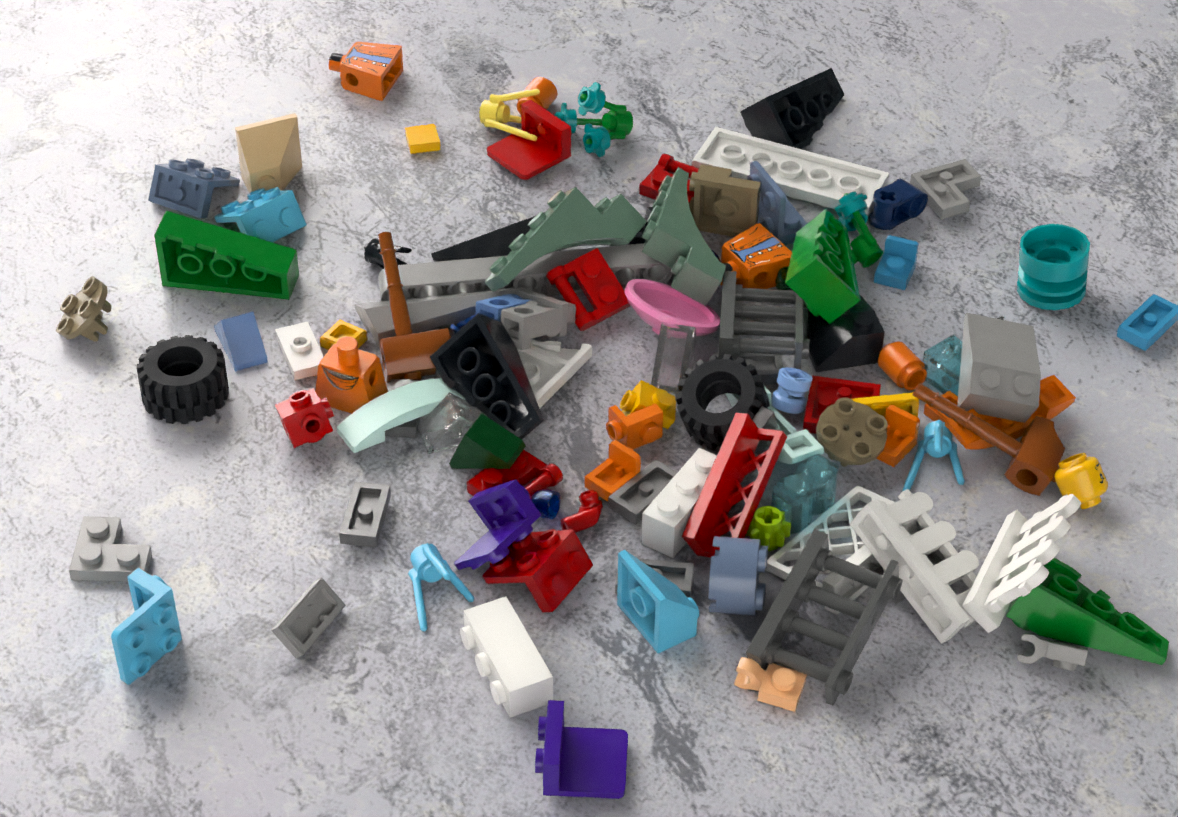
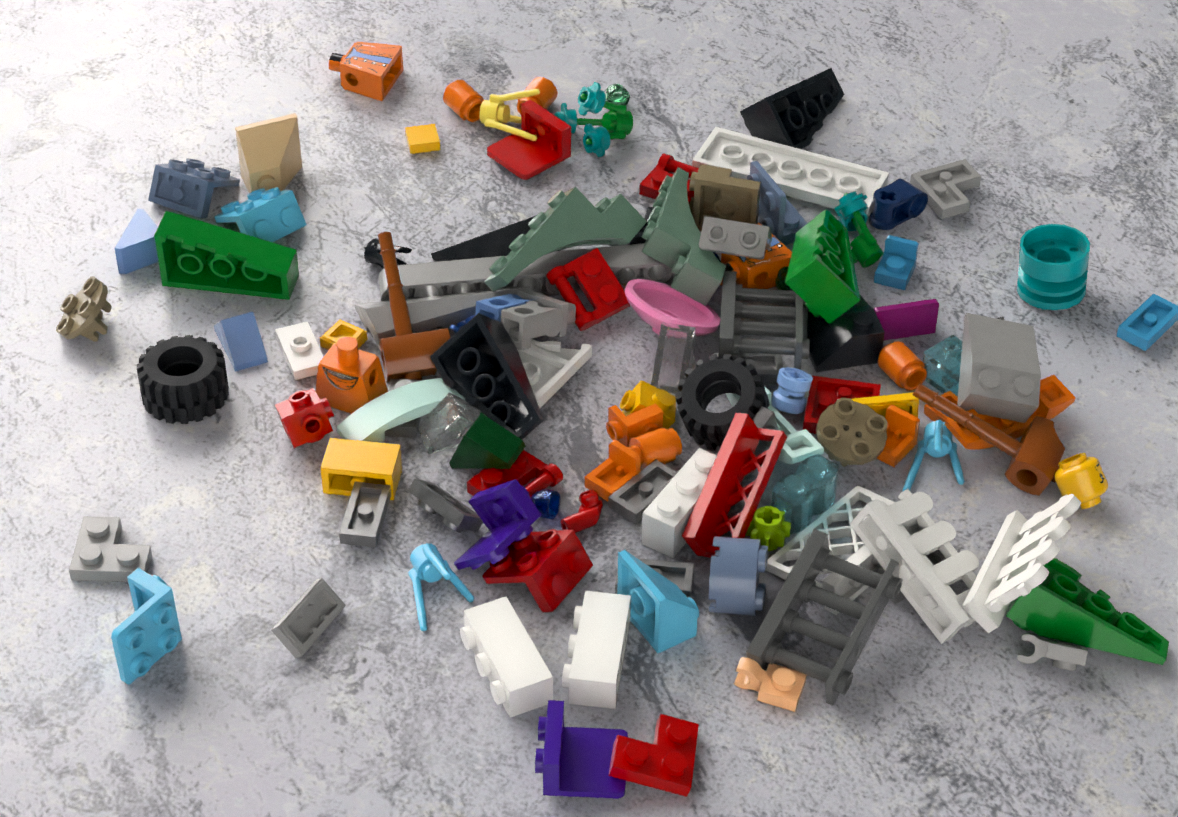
none -> medium blue slope [114,209,158,274]
none -> yellow brick [320,438,402,500]
none -> flat silver plate [408,478,483,533]
none -> orange brick [443,80,484,122]
none -> white brick [562,591,631,709]
none -> clear green hinge [604,84,630,105]
none -> red plate [609,714,699,797]
none -> orange brick [629,428,682,471]
none -> light grey bracket [699,216,772,260]
none -> magenta panel [873,299,939,341]

